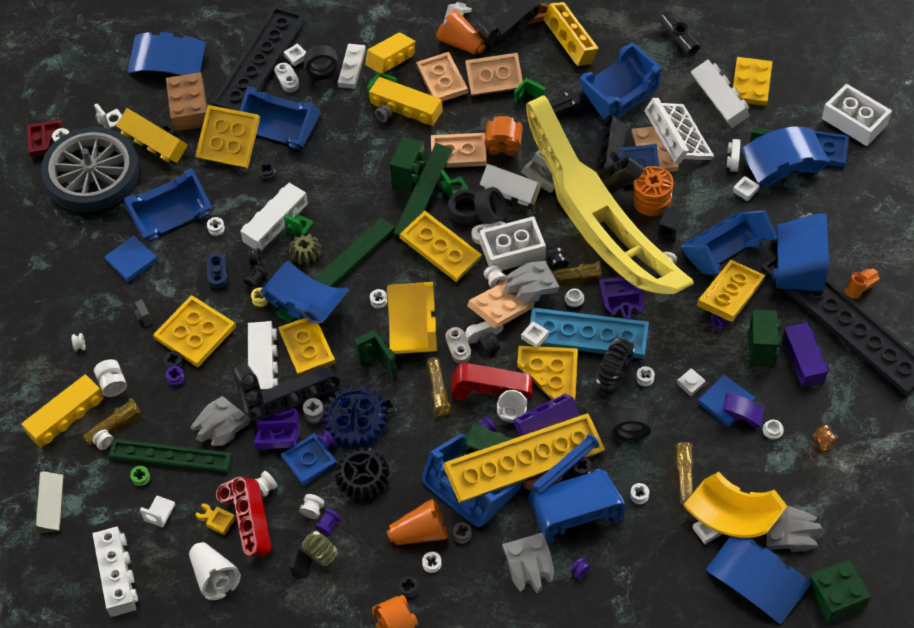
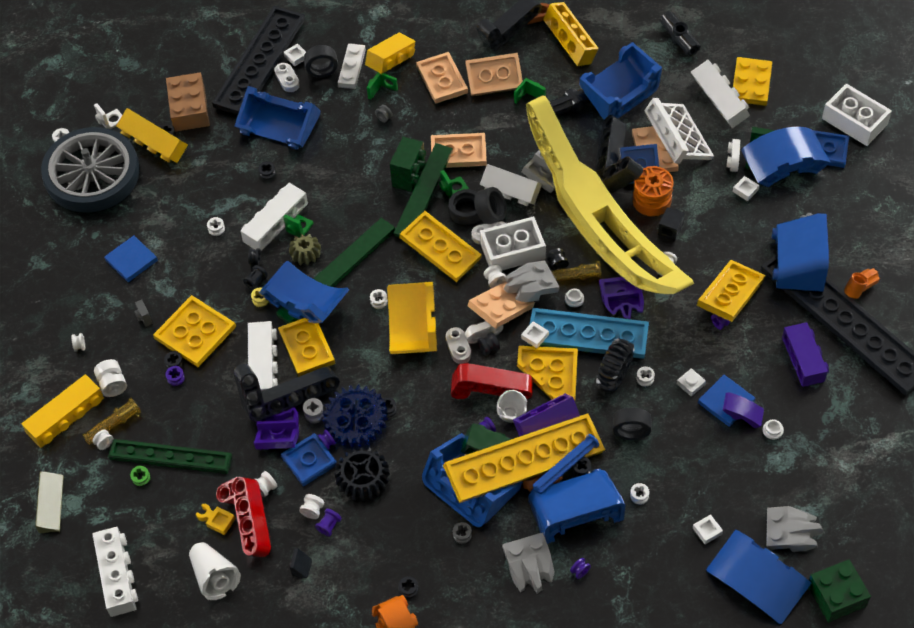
dark red wing [27,119,63,157] -> none
blue windscreen [124,168,212,242] -> none
blue panel [128,32,206,76] -> none
white bracket [140,496,175,528] -> none
light grey plate [190,396,250,446] -> none
yellow plate [195,105,261,169] -> none
dark blue plate [206,253,228,288] -> none
olive gear [301,531,338,566] -> none
dark green bracket [354,329,397,380] -> none
yellow brick [369,77,443,126] -> none
orange cone [387,499,448,545] -> none
white bush [422,552,441,573] -> none
clear yellow pin [427,357,451,415] -> none
orange cone [436,10,485,55] -> none
white bracket [443,2,472,24] -> none
orange brick [484,116,523,156] -> none
clear yellow pin [675,442,694,505] -> none
blue windscreen [681,211,778,276] -> none
yellow panel [684,472,787,538] -> none
dark green brick [748,310,781,366] -> none
clear orange wheel [813,425,839,450] -> none

